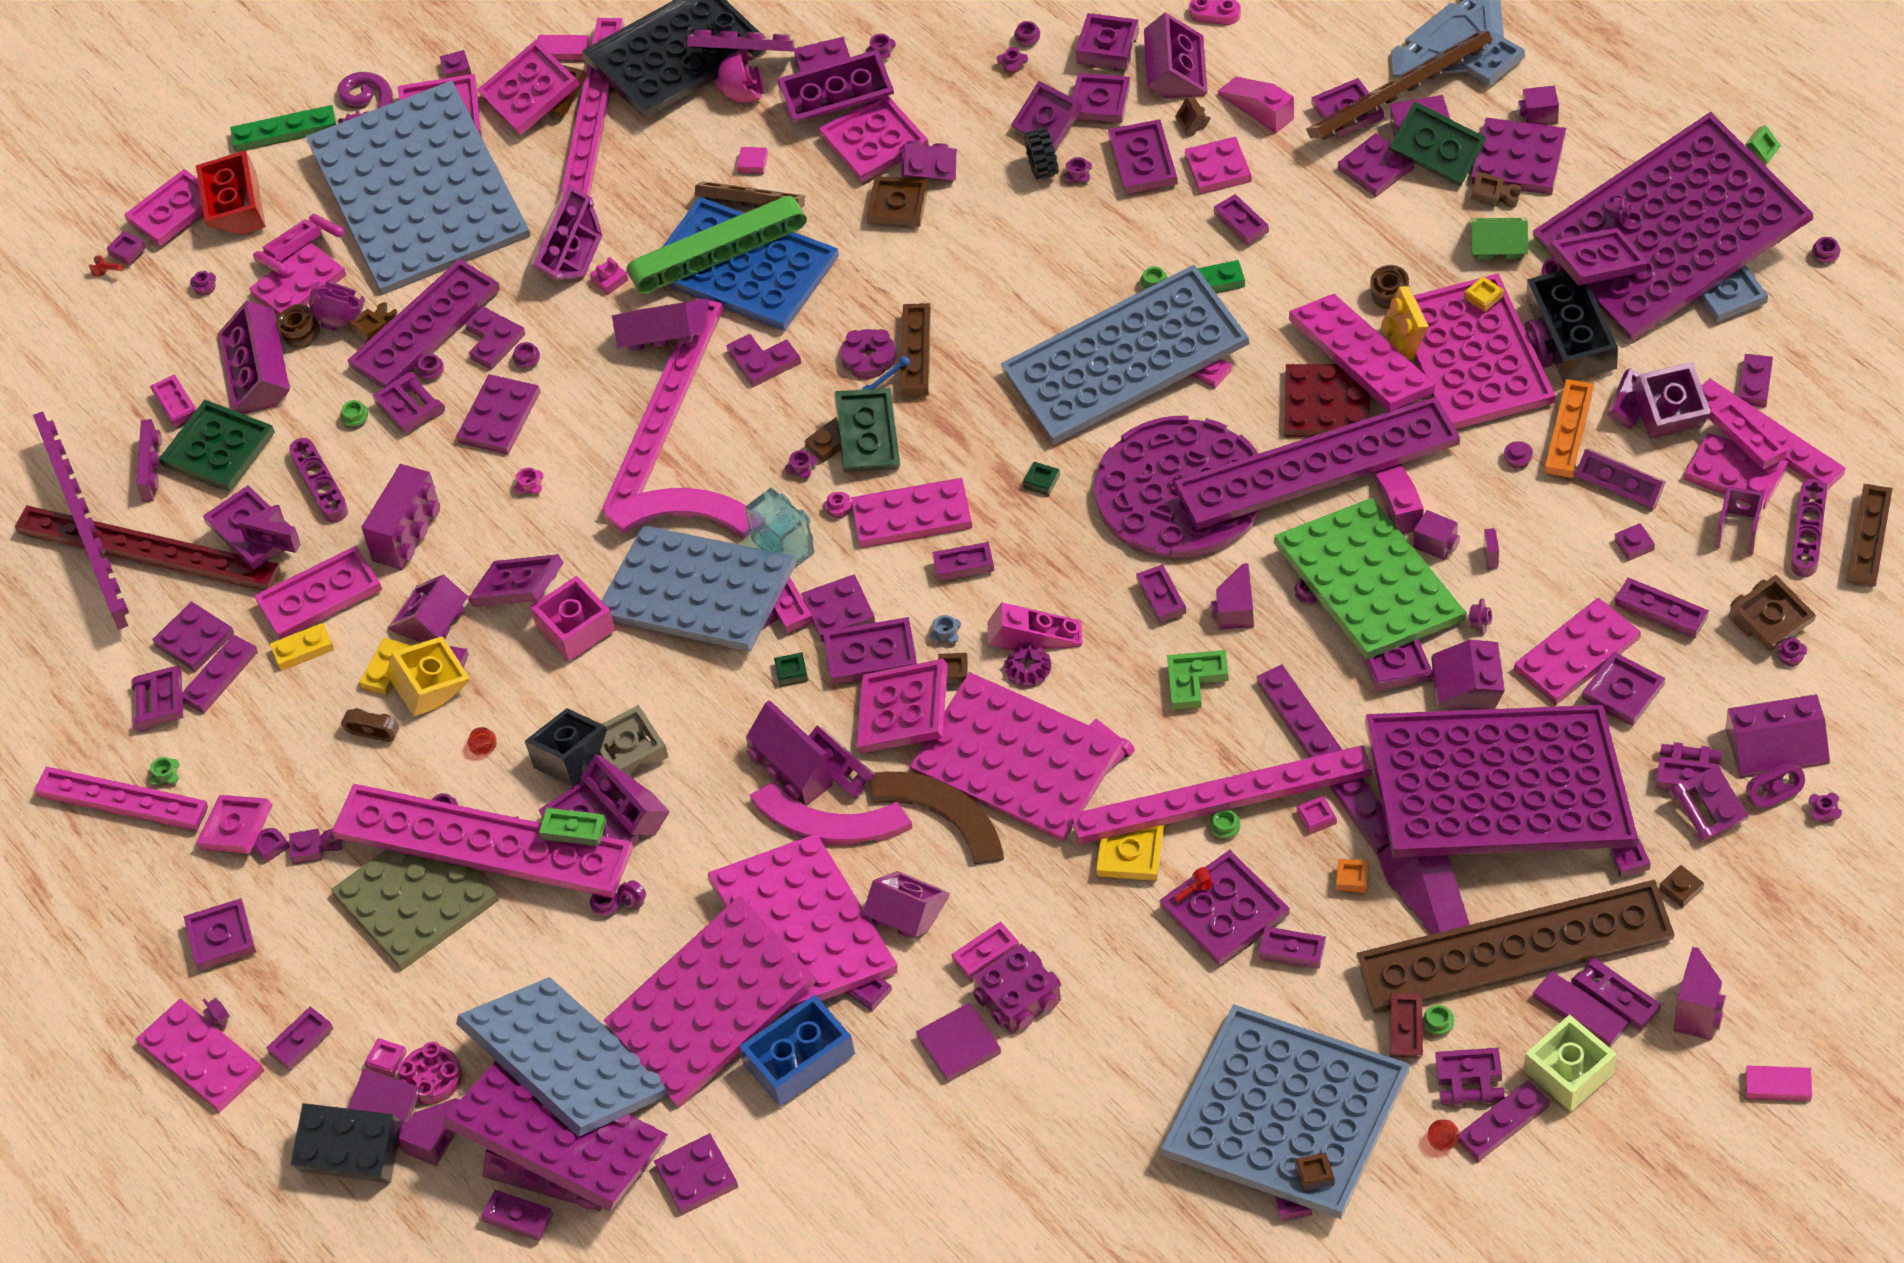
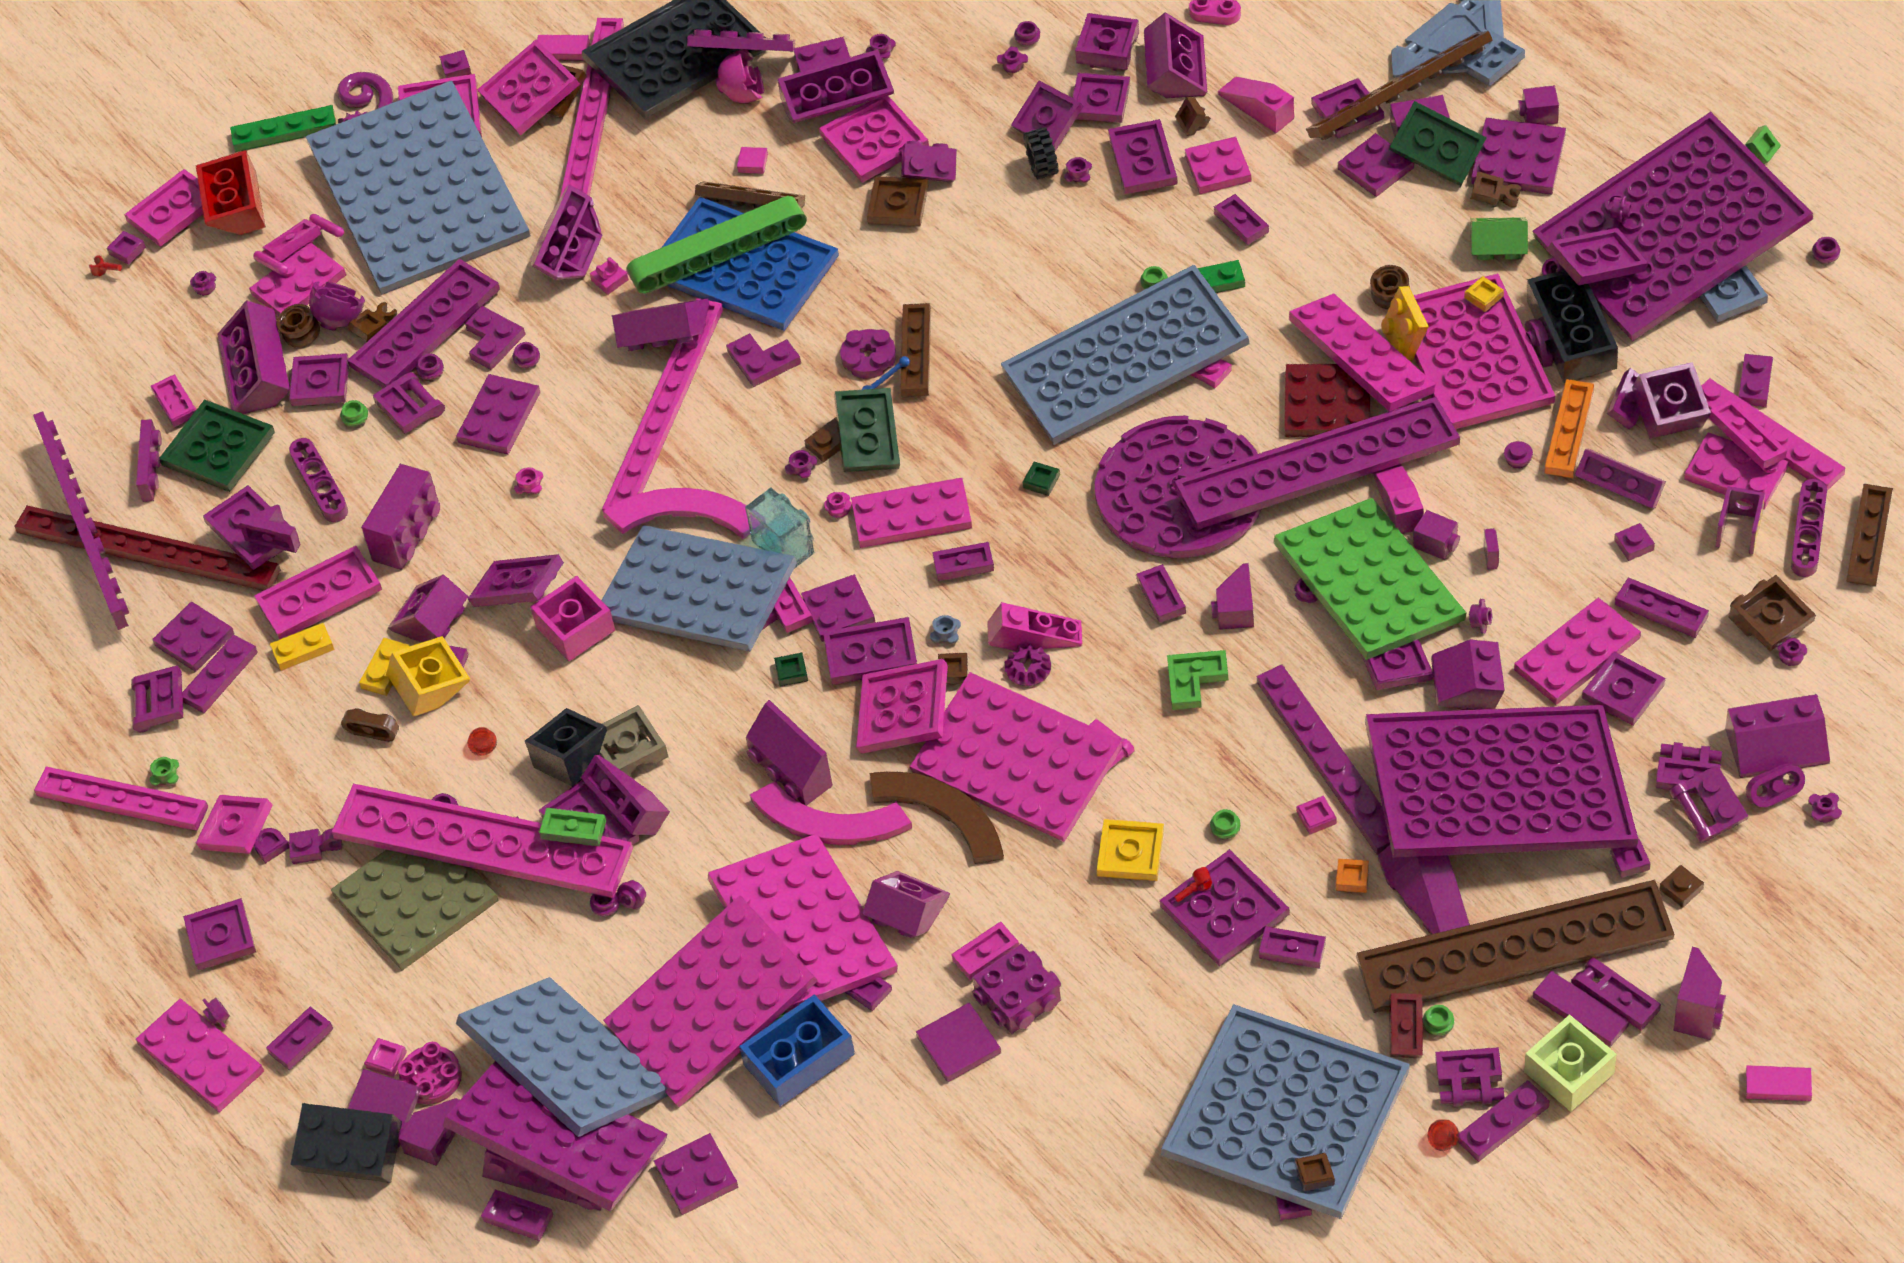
magenta plate [809,725,875,798] -> none
dark pink plate [1071,745,1372,844] -> none
none -> magenta plate [289,353,349,406]

